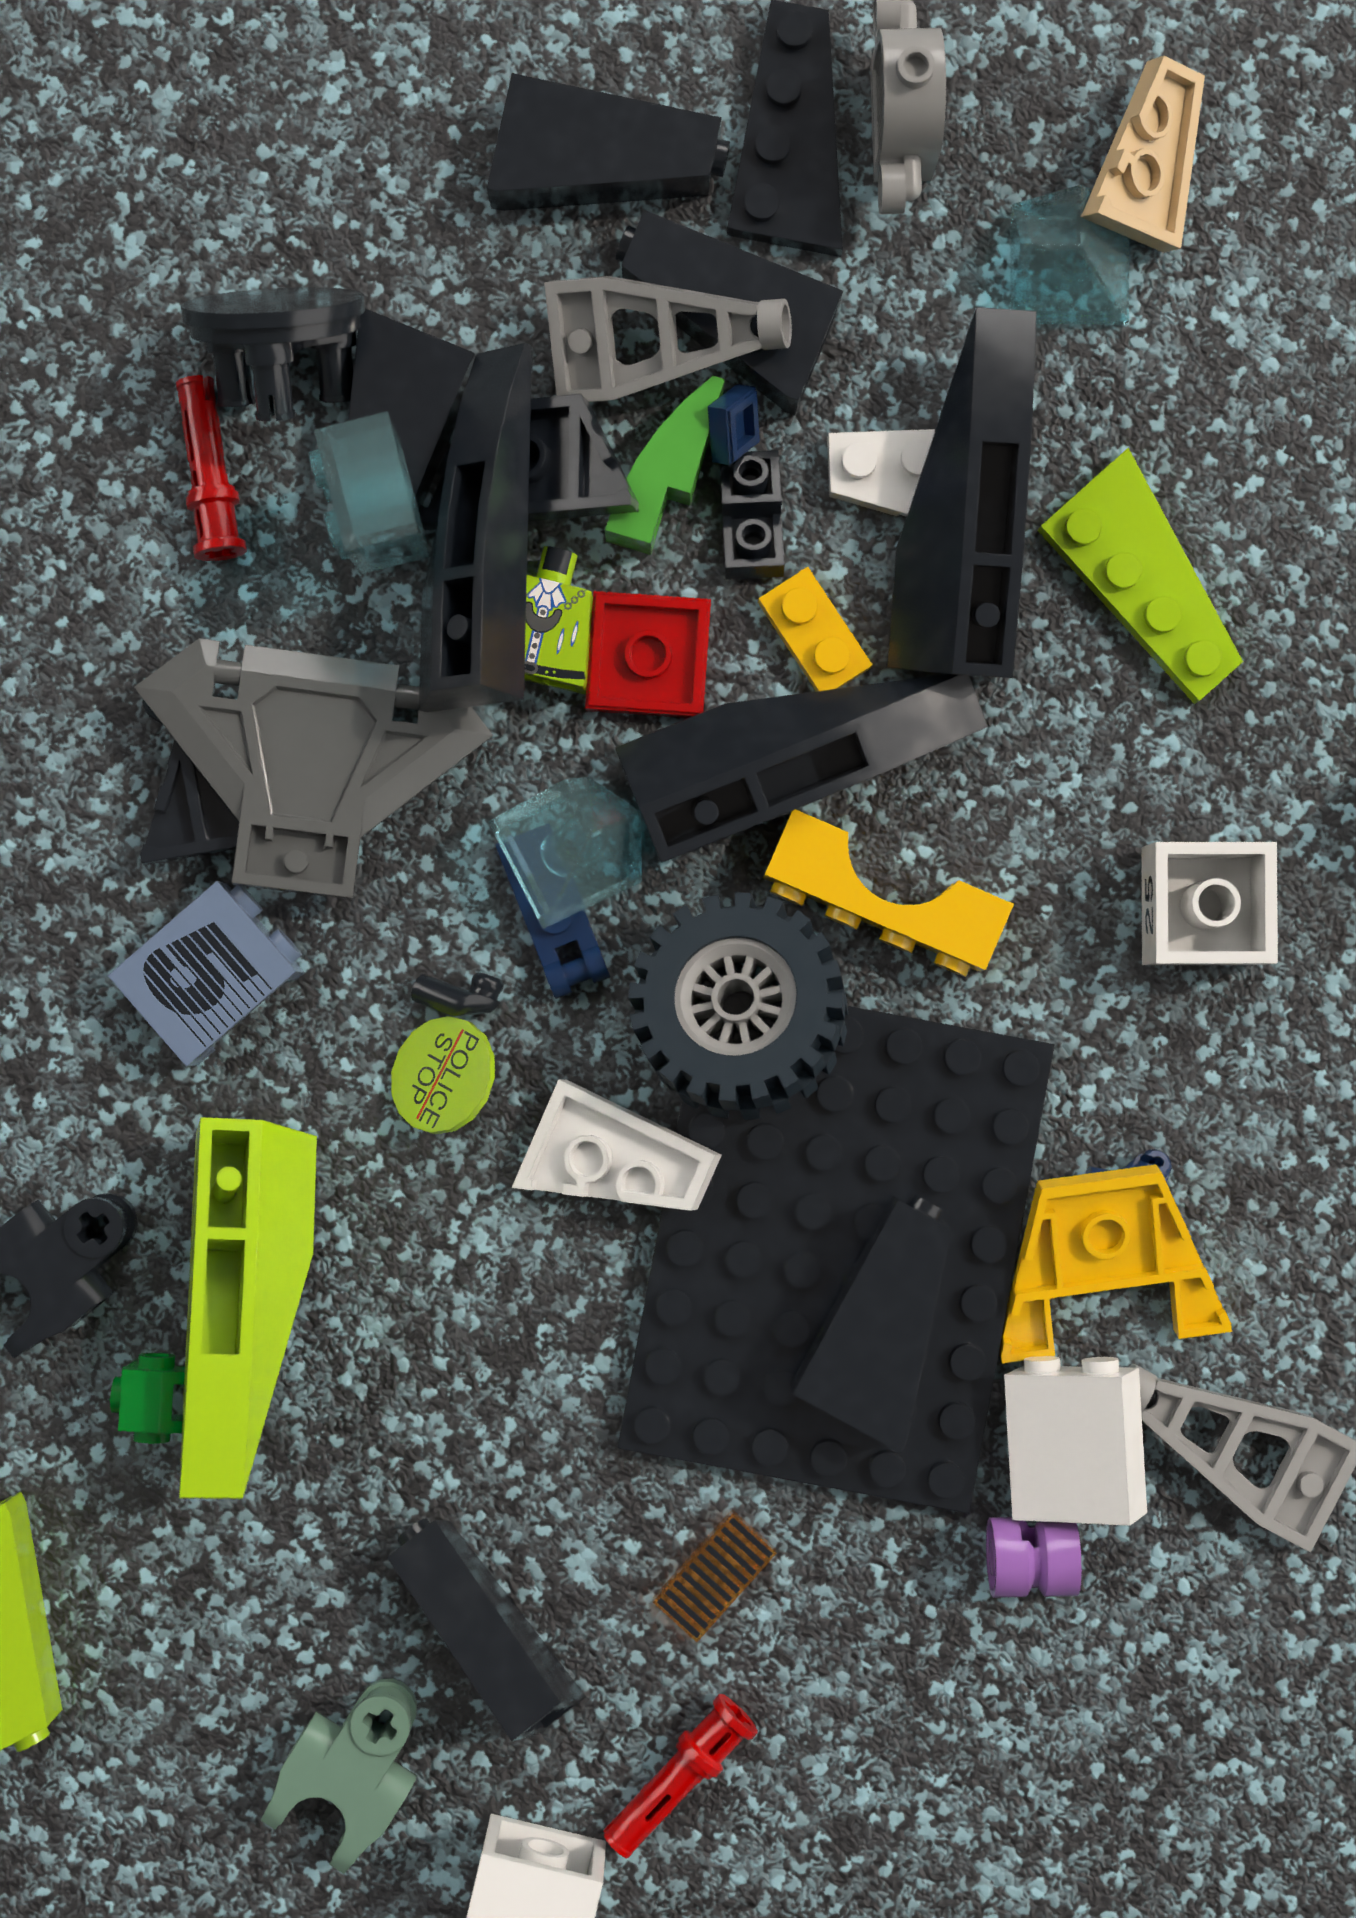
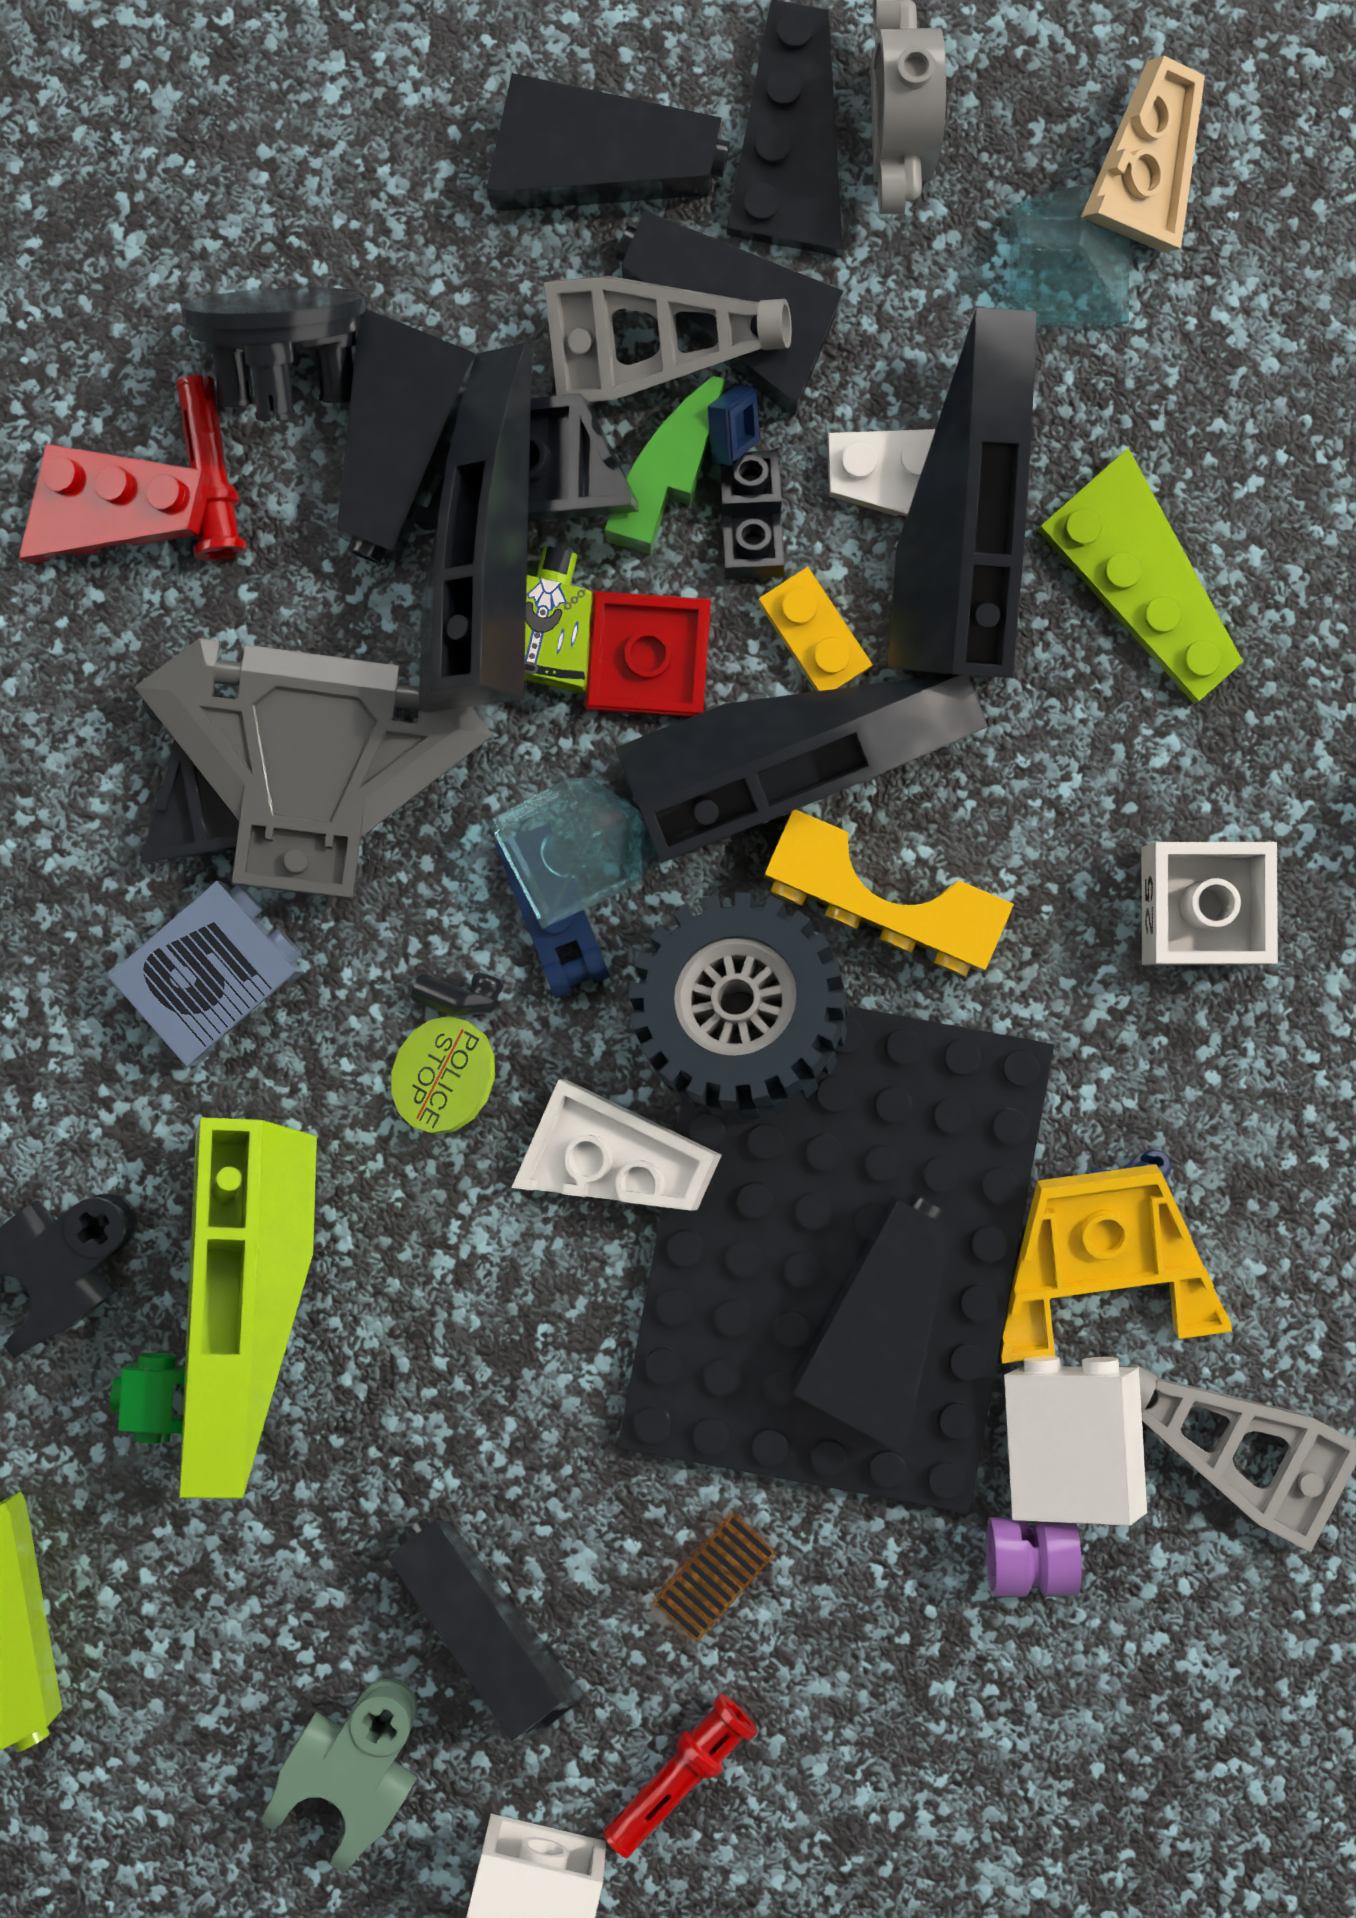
clear light blue brick [309,411,430,574] -> none
none -> wing [19,444,212,564]

